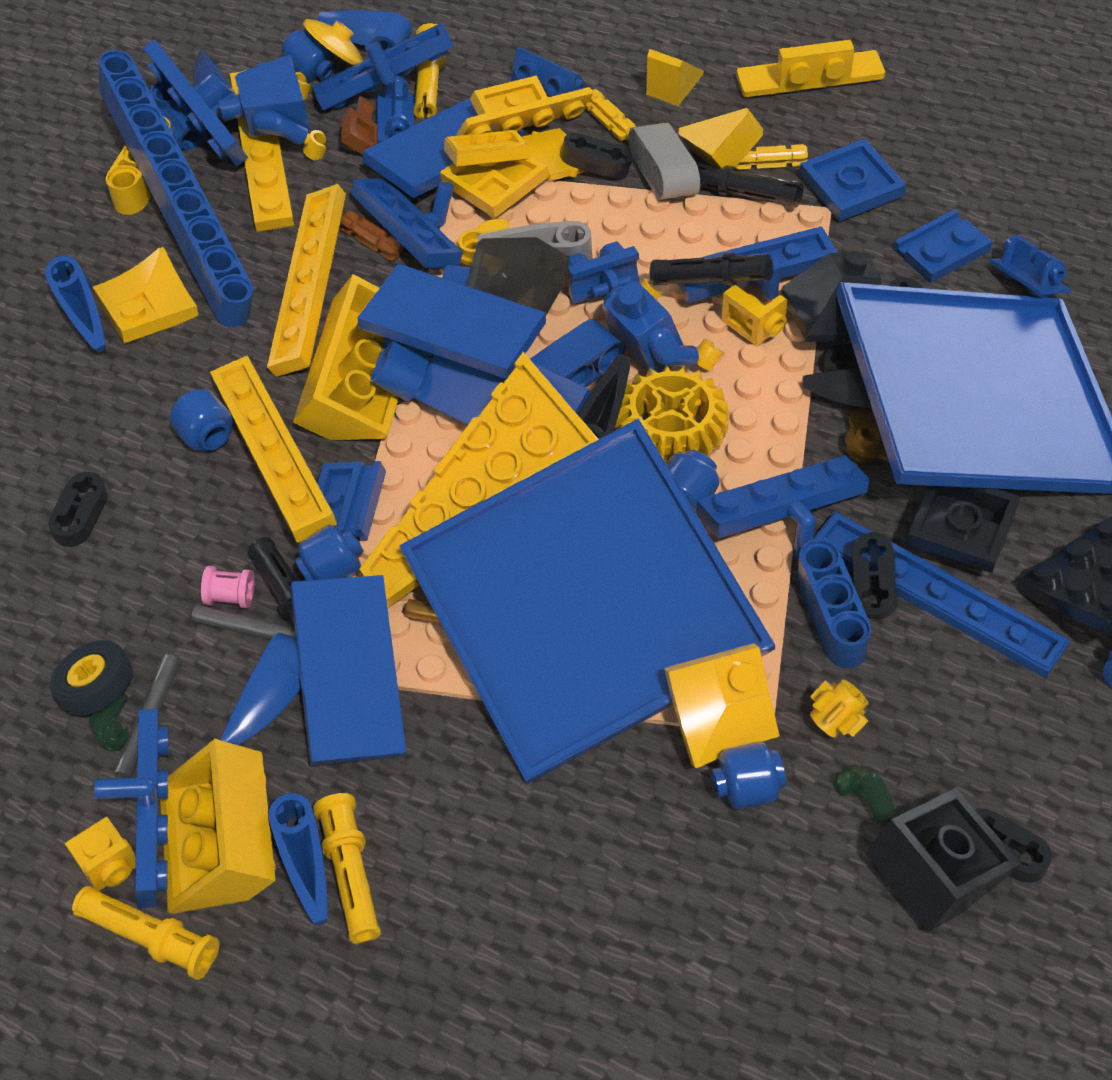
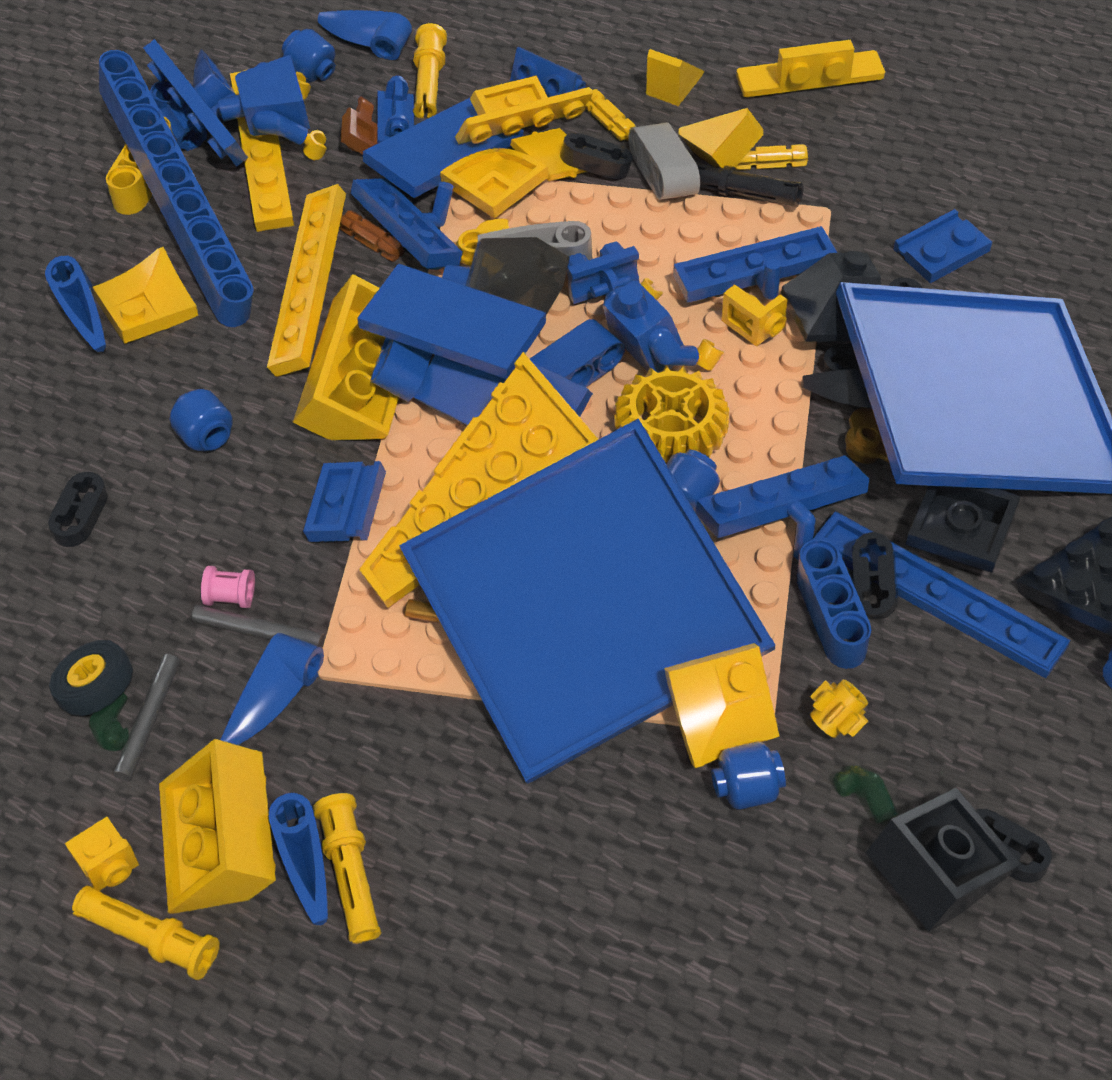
blue plate [94,709,169,909] -> none
yellow plate [210,355,337,543] -> none
black pin [248,537,298,623] -> none
blue tile [290,575,407,766] -> none
blue head [295,525,364,581] -> none
yellow dish [303,19,364,66] -> none
blue plate [313,23,454,110] -> none
yellow plate [444,130,529,167] -> none
black piece [578,354,631,439] -> none
black pin [649,252,773,286] -> none
blue plate [799,139,906,222] -> none
blue hinge [989,235,1071,298] -> none

